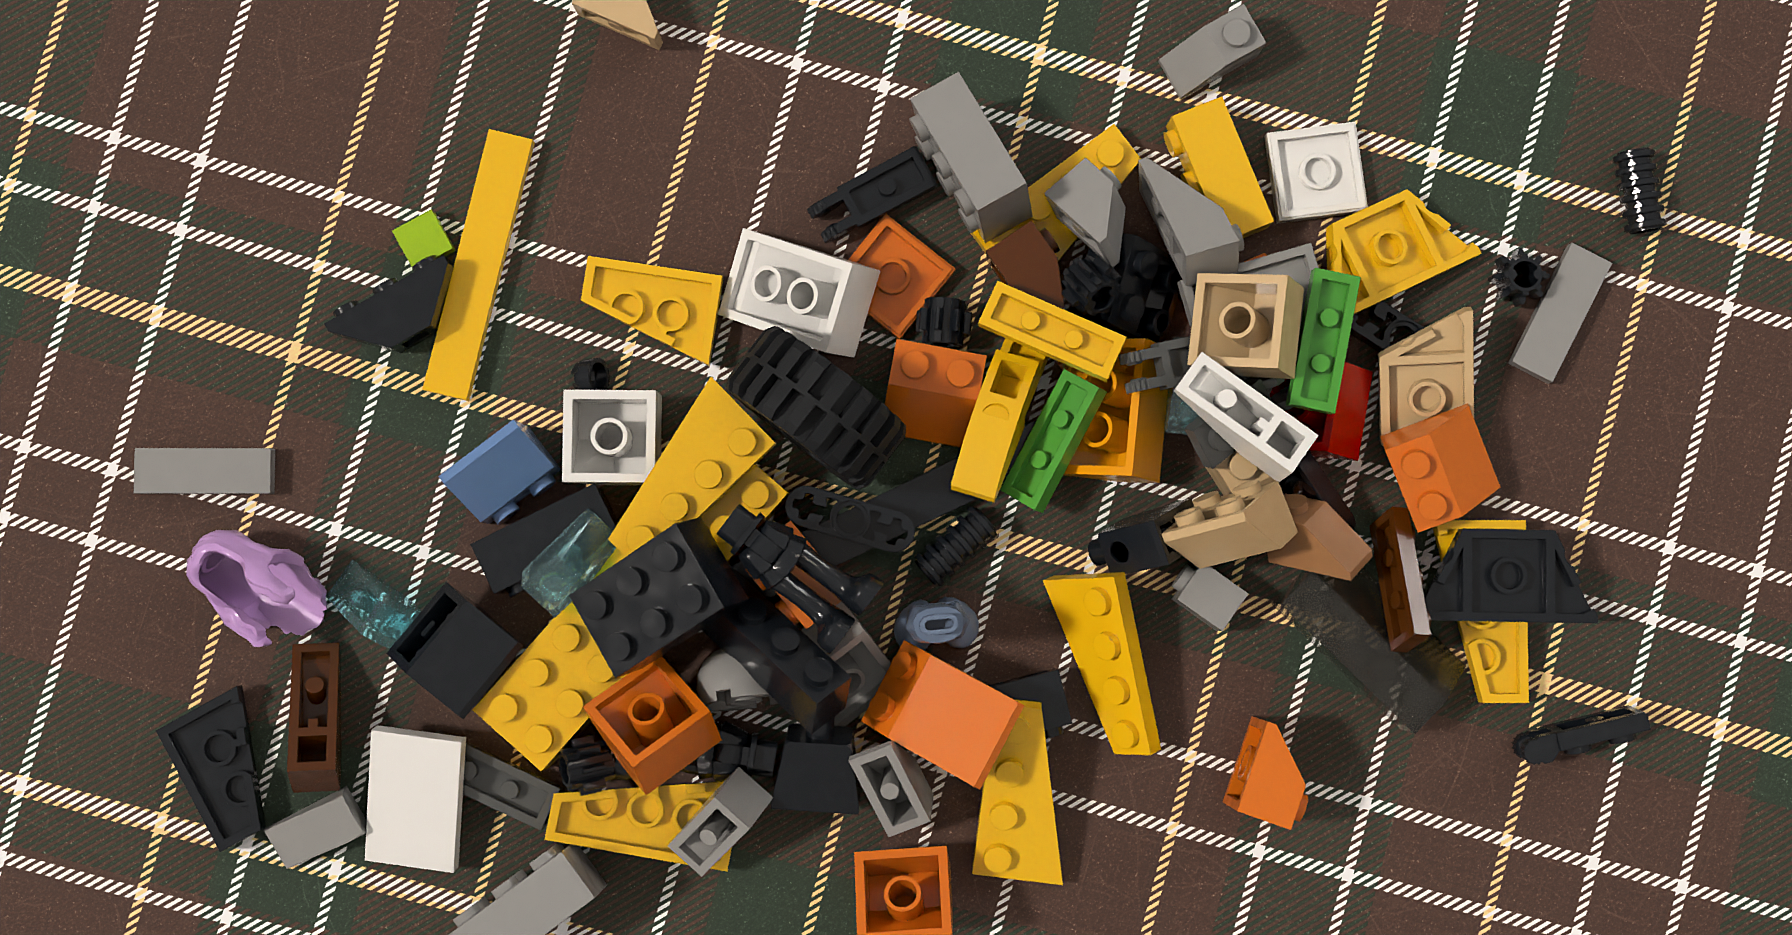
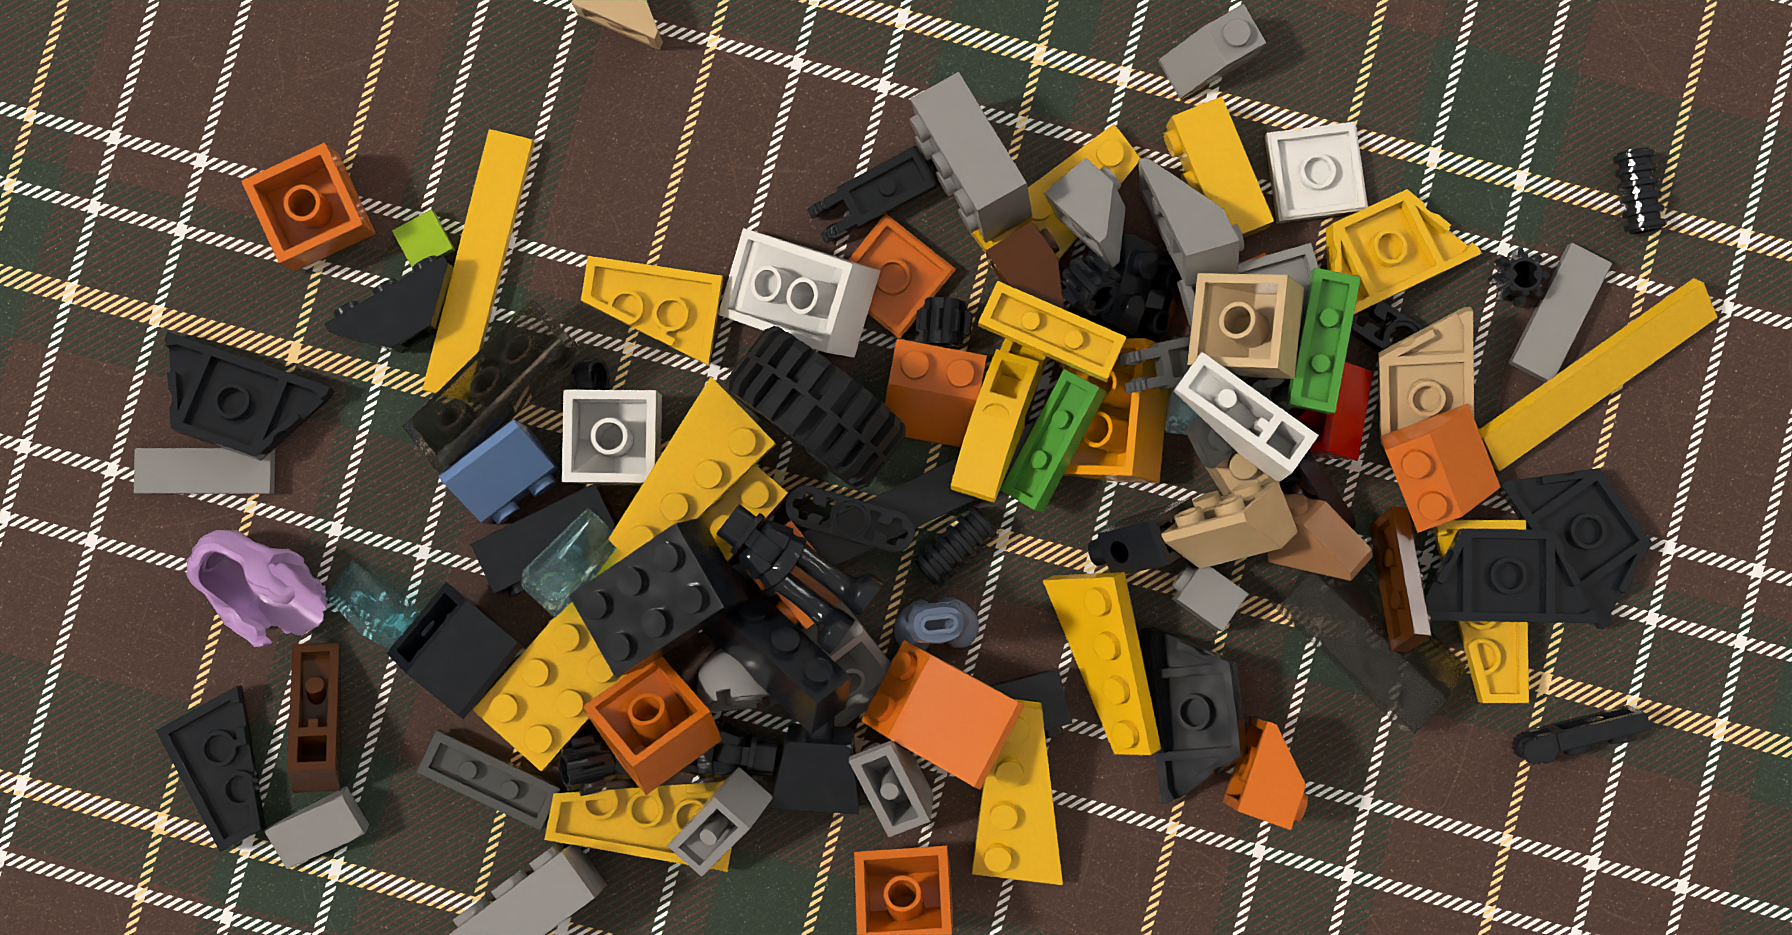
white tile [365,725,466,873] -> none
none -> black wing [165,331,334,461]
none -> orange brick [241,142,376,272]
none -> clear smoke slope [402,298,584,474]
none -> black wing [1141,627,1248,804]
none -> yellow tile [1479,278,1718,472]
none -> black wing [1498,468,1652,629]

